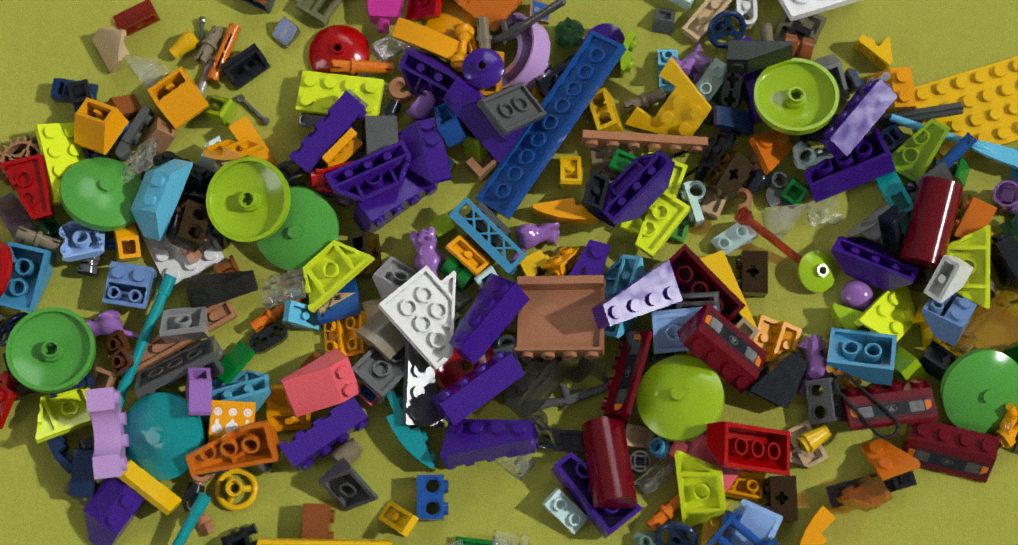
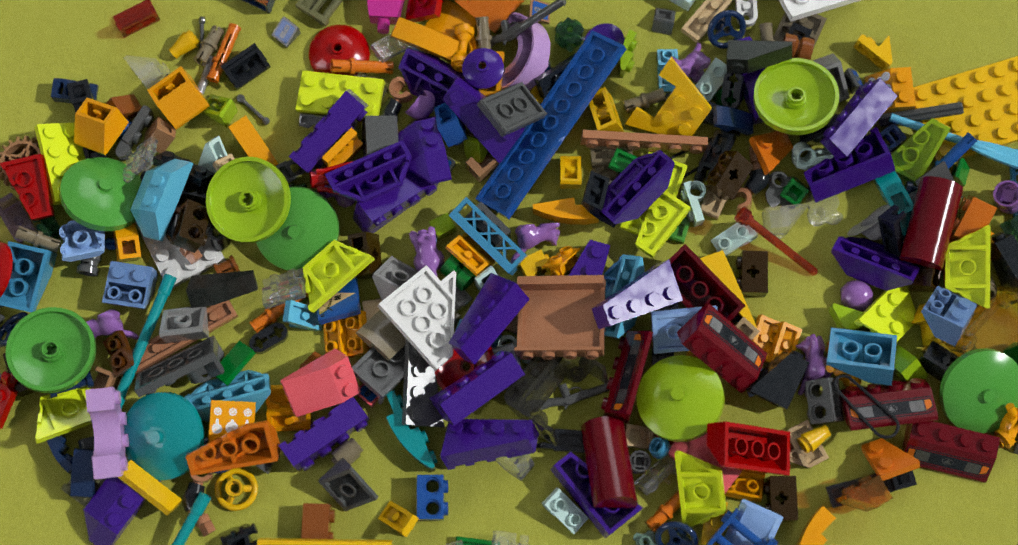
tan slope [92,26,130,73] -> none
medium lavender slope [185,367,212,416] -> none
light orange slope [203,138,264,160] -> none
flat silver tile [676,291,721,313] -> none
lime dish [798,250,836,293] -> none
white slope [924,255,974,303] -> none

